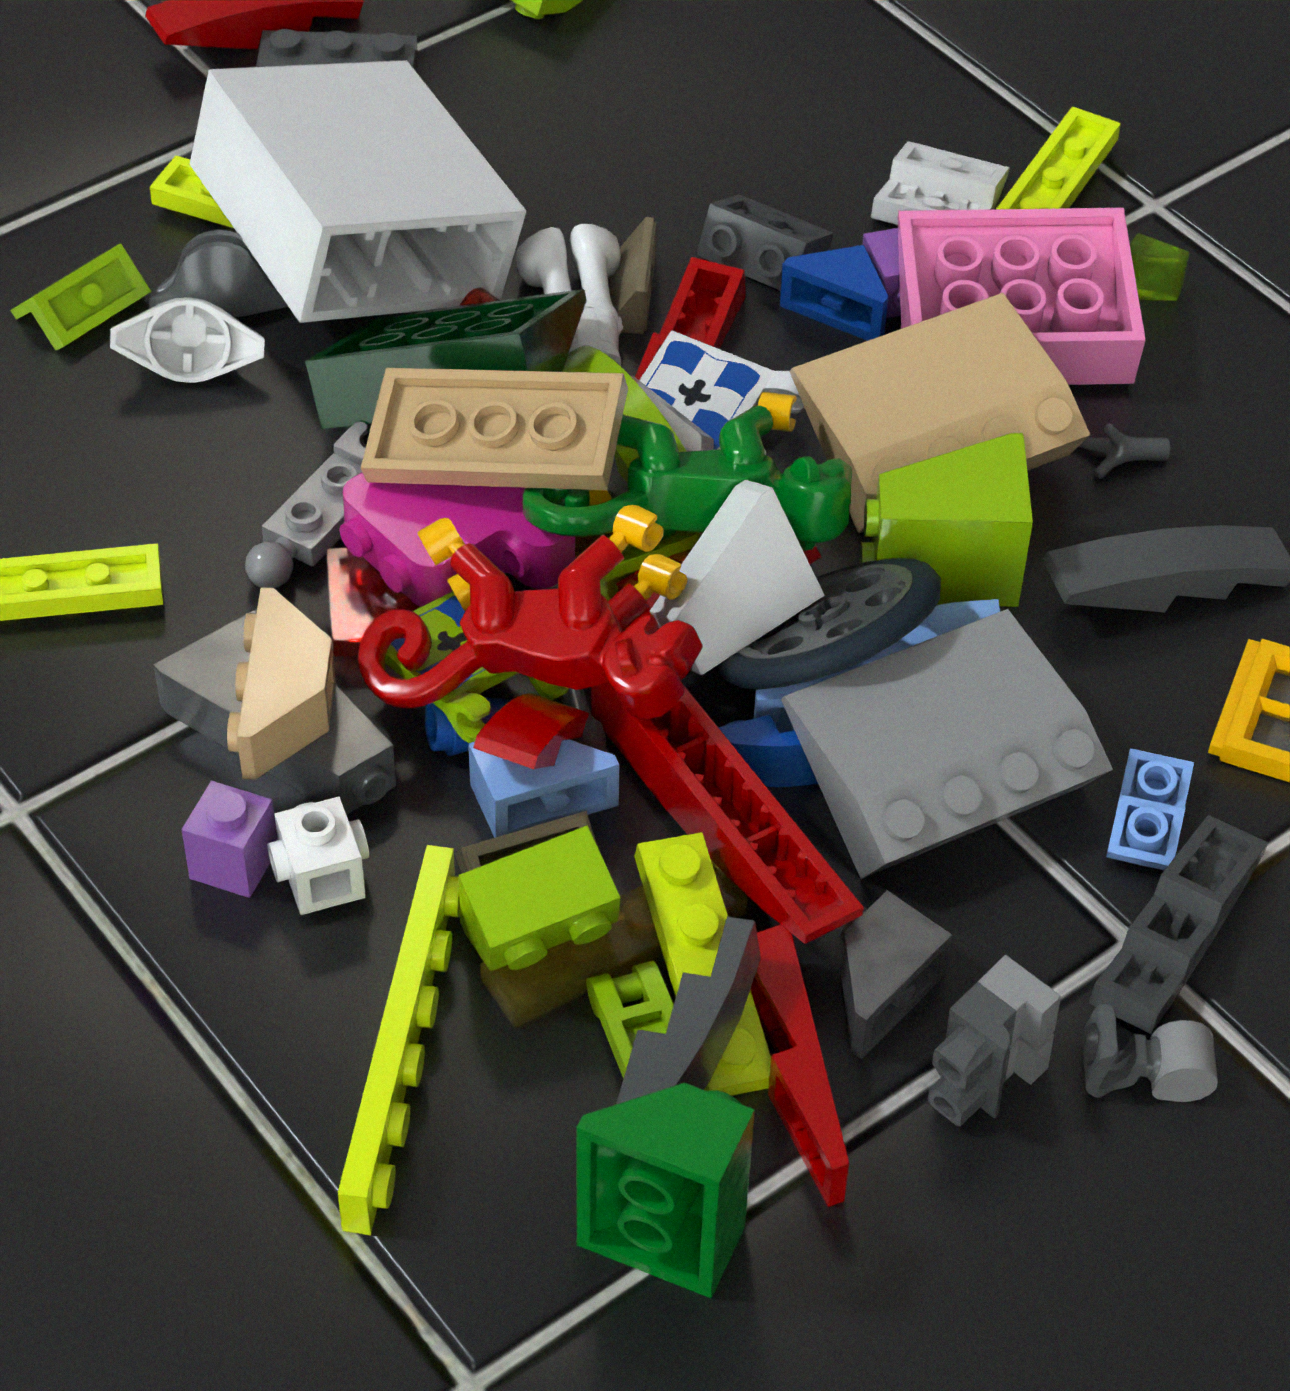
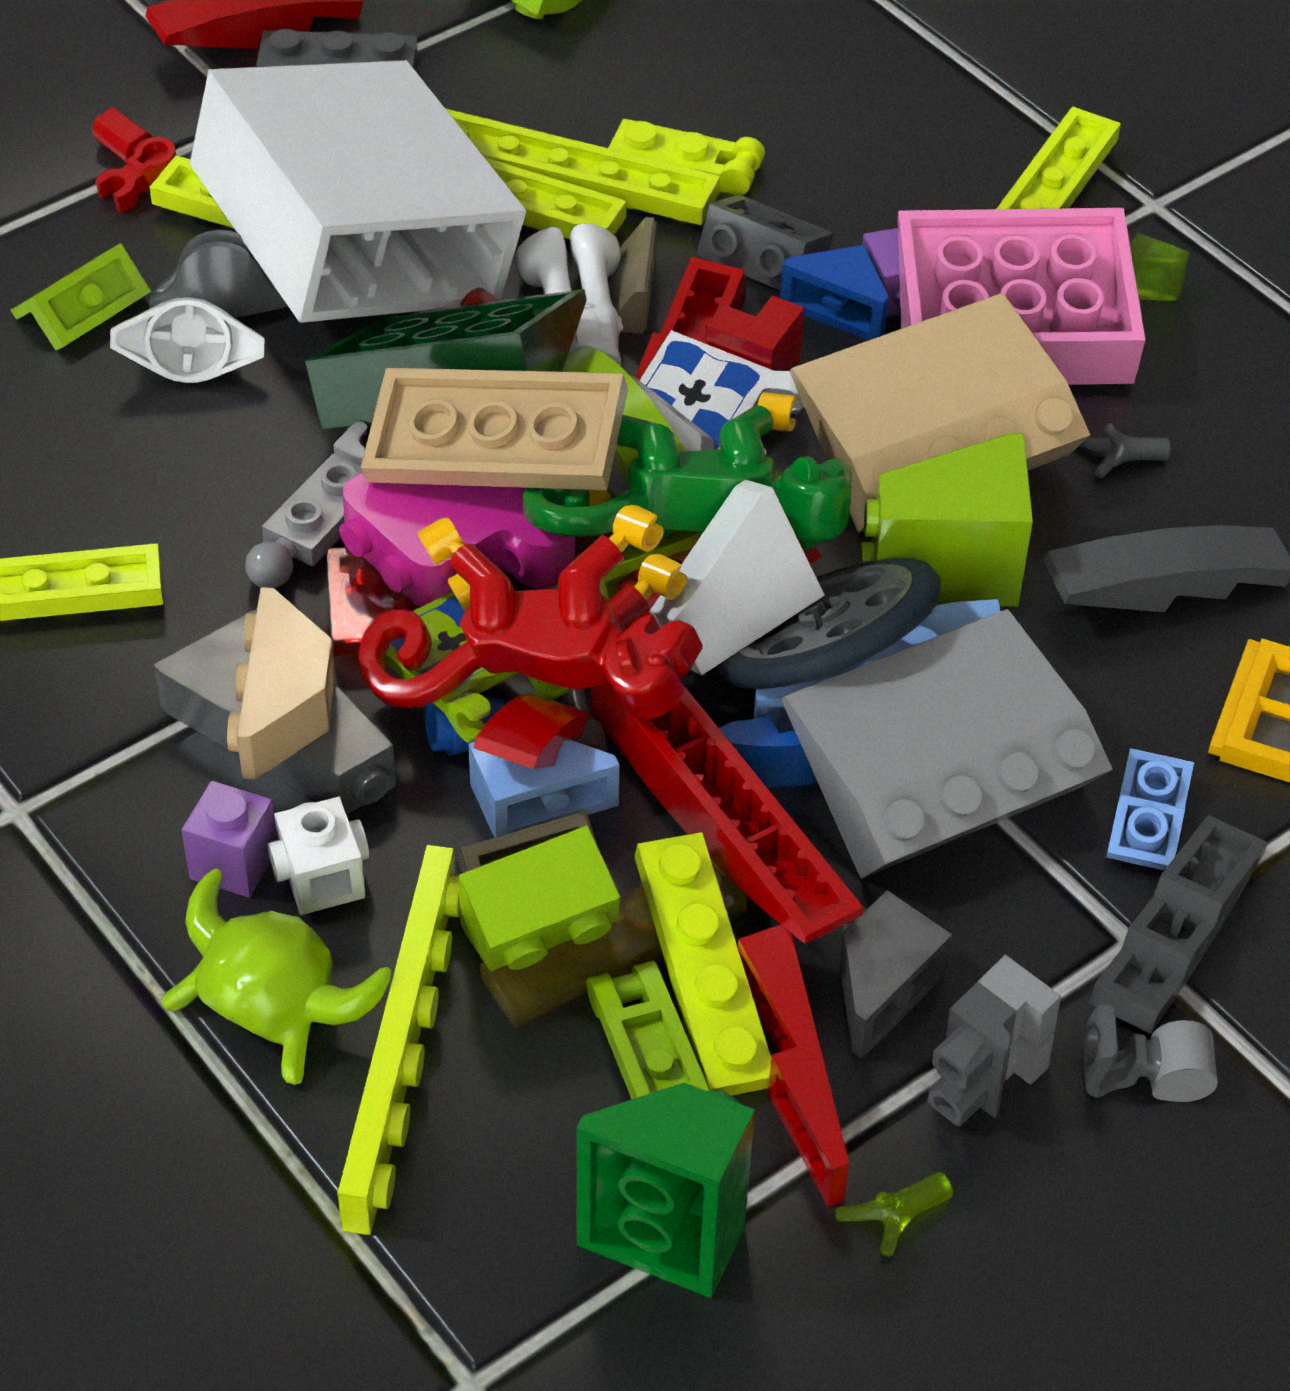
dark grey slope [616,917,761,1104] -> none
white slope [871,141,1010,225] -> none
none -> red bar [92,107,177,213]
none -> lime piece [161,868,391,1085]
none -> neon yellow plate [446,109,720,226]
none -> neon yellow plate [484,157,627,239]
none -> neon yellow plate [608,118,765,195]
none -> red piece [706,296,804,371]
none -> clear neon green bar [835,1172,953,1257]

